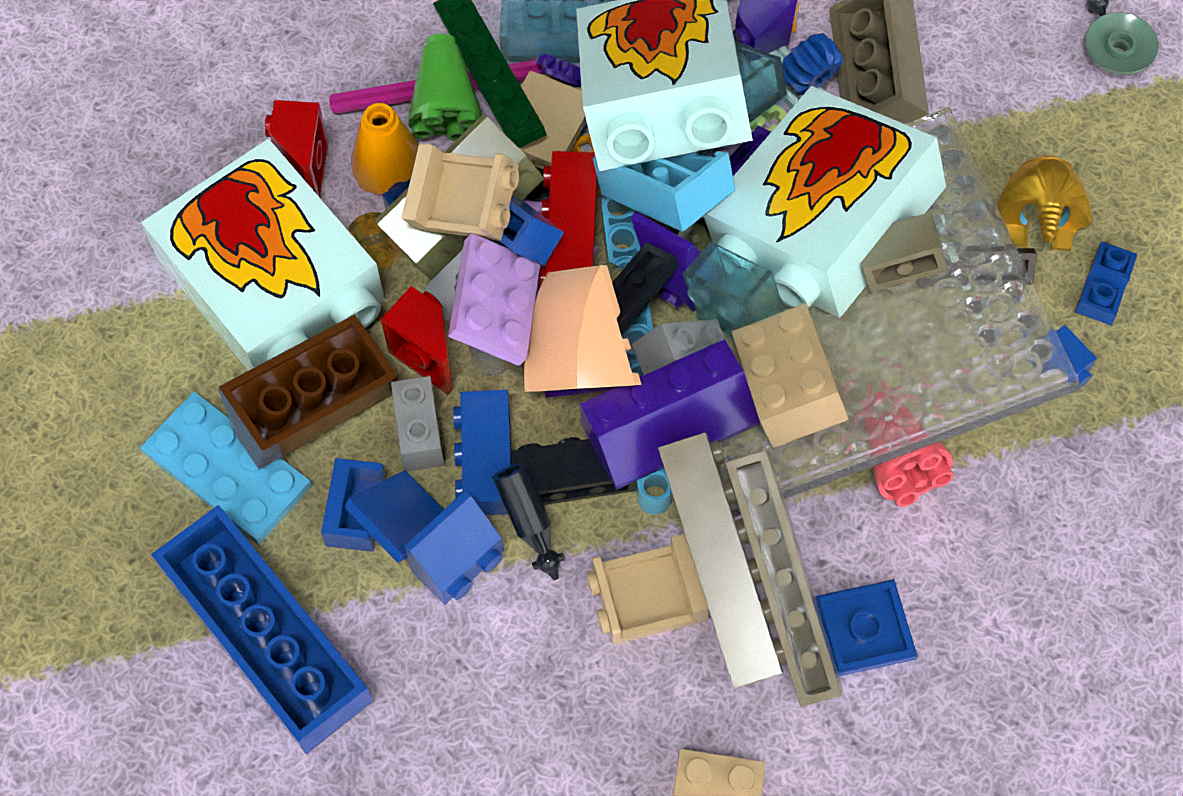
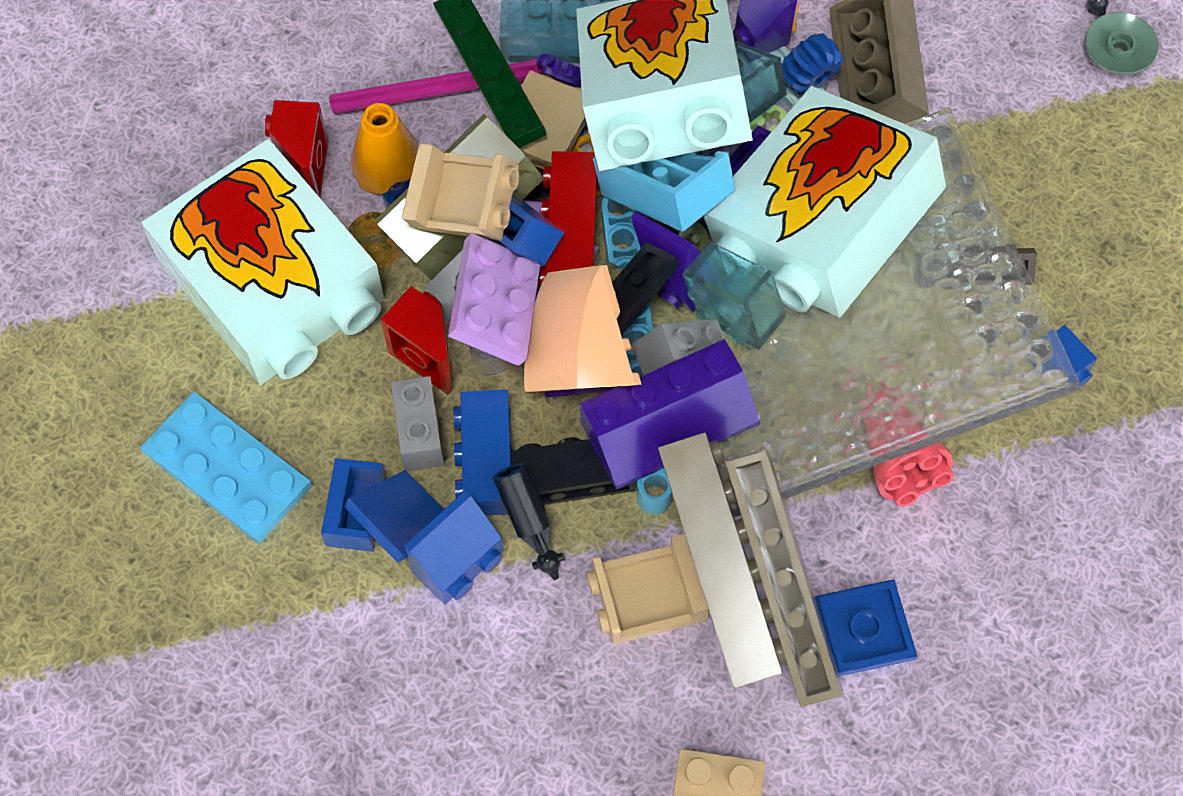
blue brick [151,505,373,754] -> none
reddish brown slope [218,314,398,469] -> none
bright green cone [408,34,482,141] -> none
tan brick [732,303,849,448] -> none
dark tan slope [861,212,947,292] -> none
pearl gold piece [994,155,1092,251] -> none
blue slope [1075,241,1137,326] -> none

